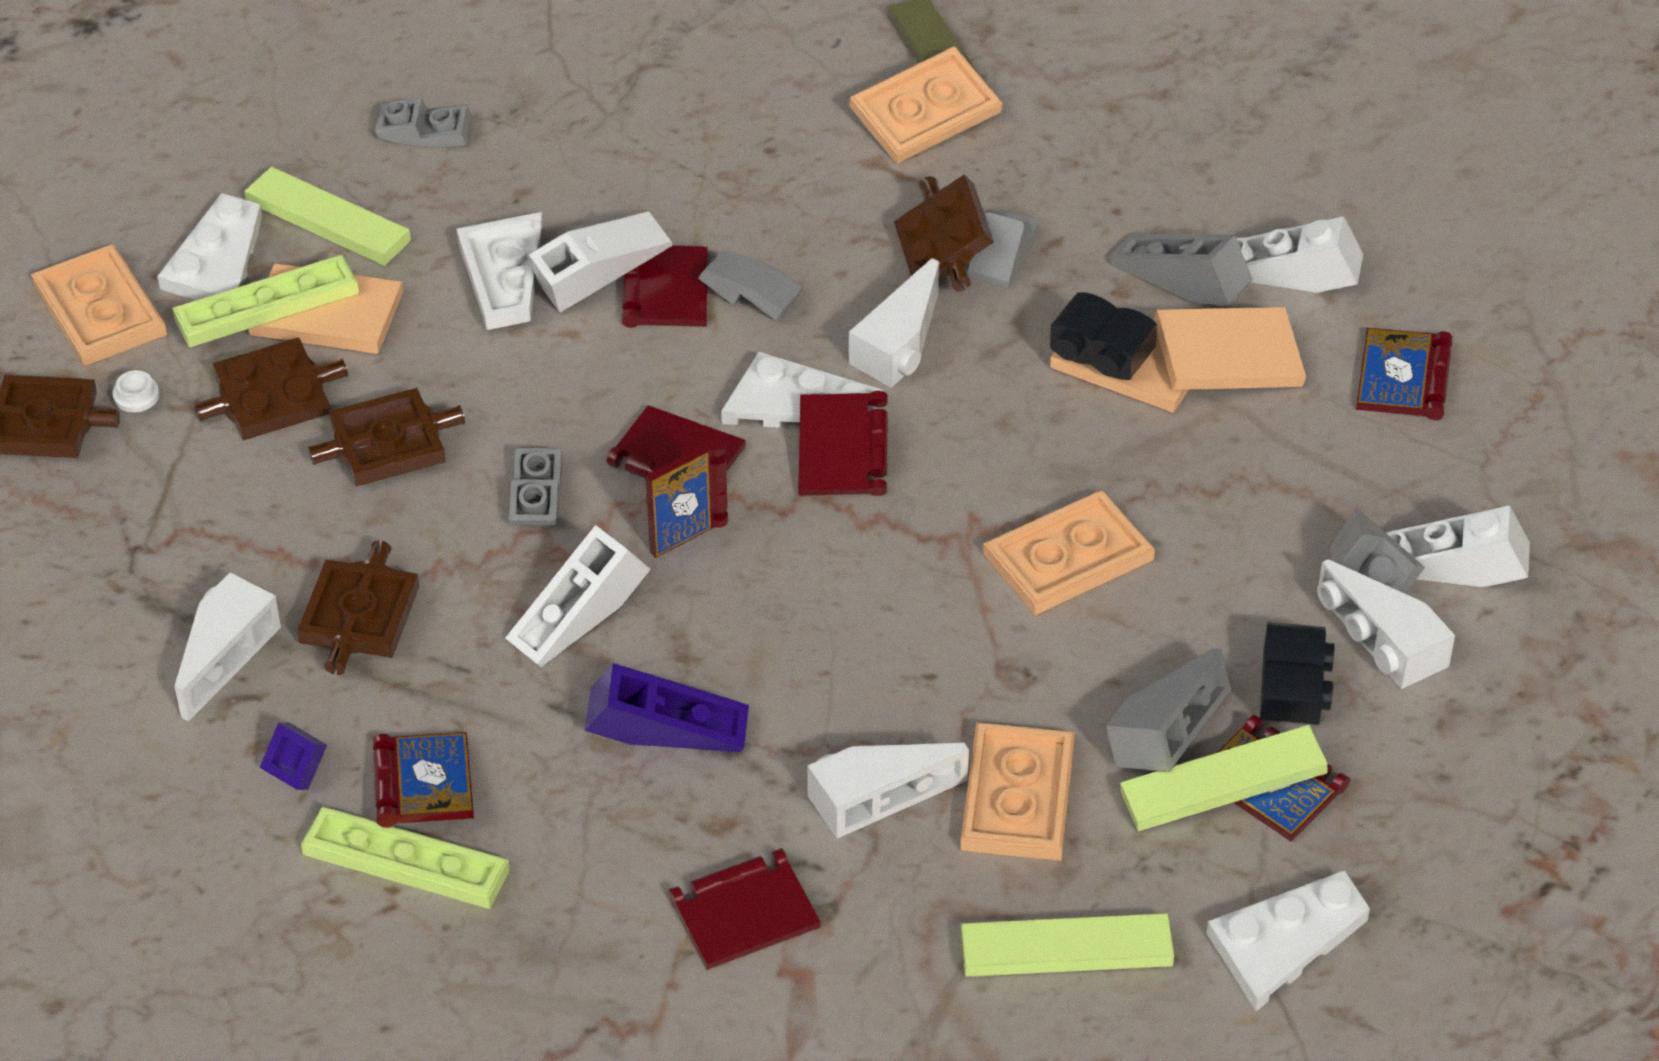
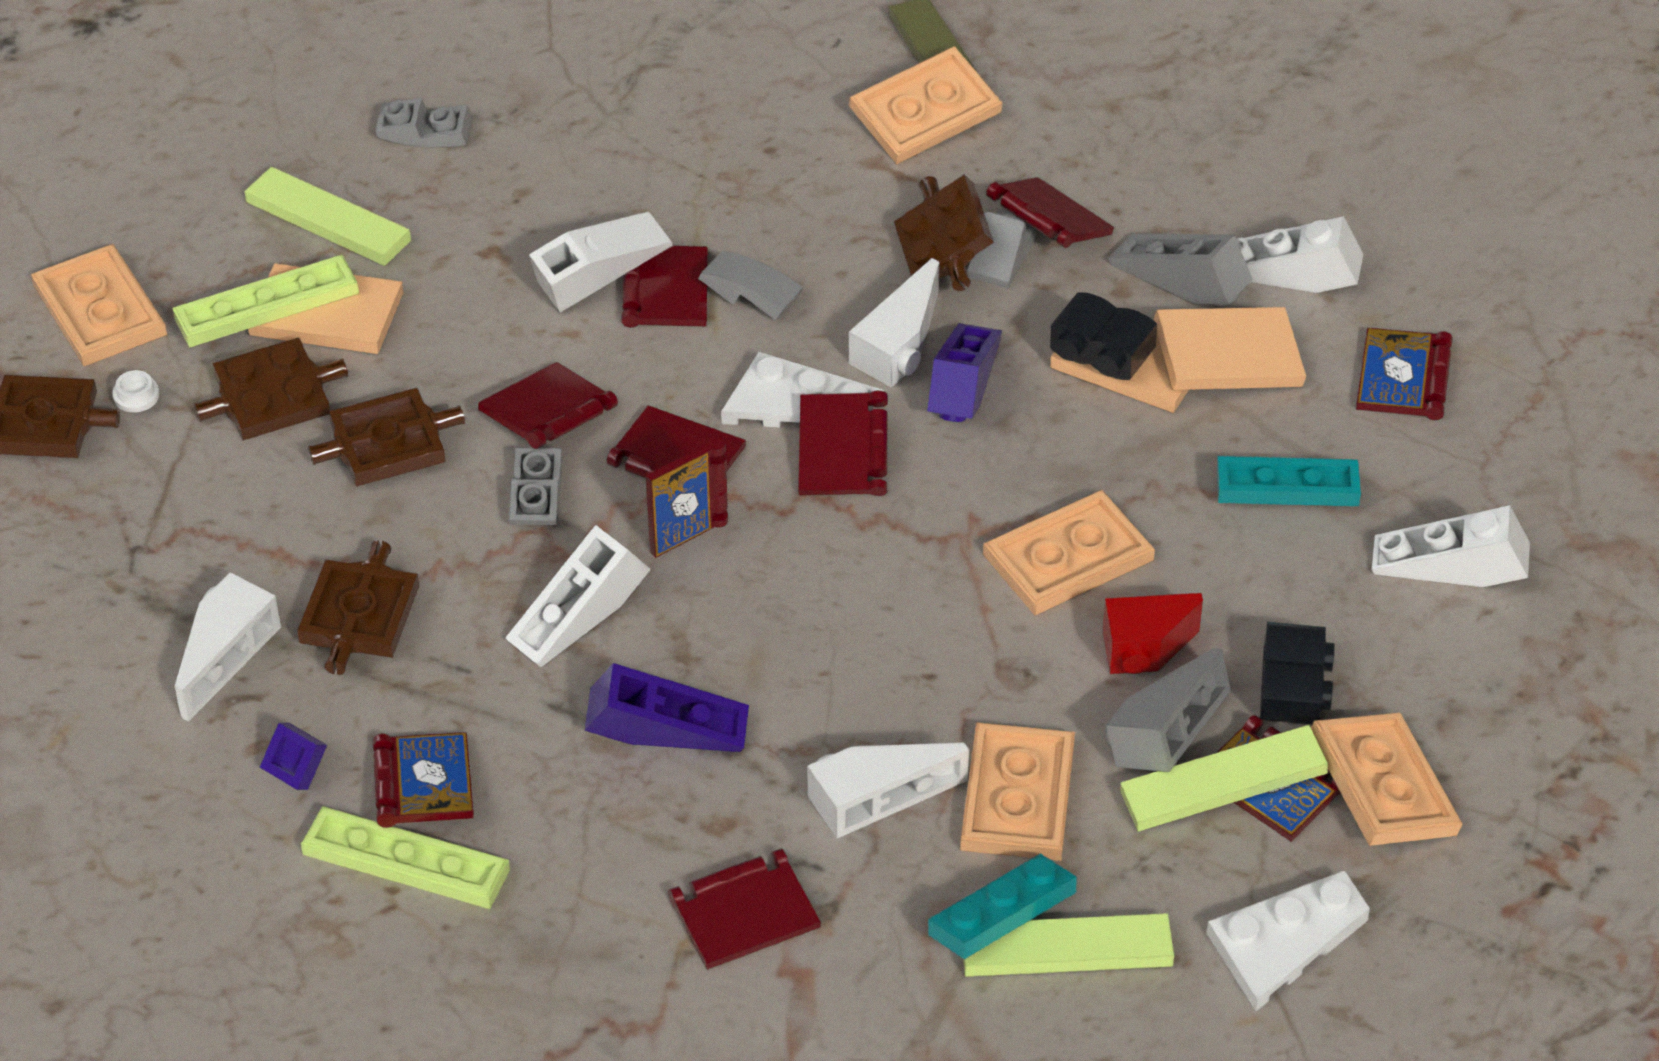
white wing [157,193,262,300] -> none
white wing [456,212,543,330] -> none
white slope [1317,559,1455,689] -> none
light grey slope [1329,510,1425,594] -> none
none -> dark red piece [478,362,618,449]
none -> dark purple slope [927,323,1002,422]
none -> teal plate [928,853,1077,959]
none -> dark red piece [986,177,1115,248]
none -> red slope [1103,593,1203,674]
none -> teal plate [1216,456,1361,506]
none -> light nougat tile [1311,712,1463,846]

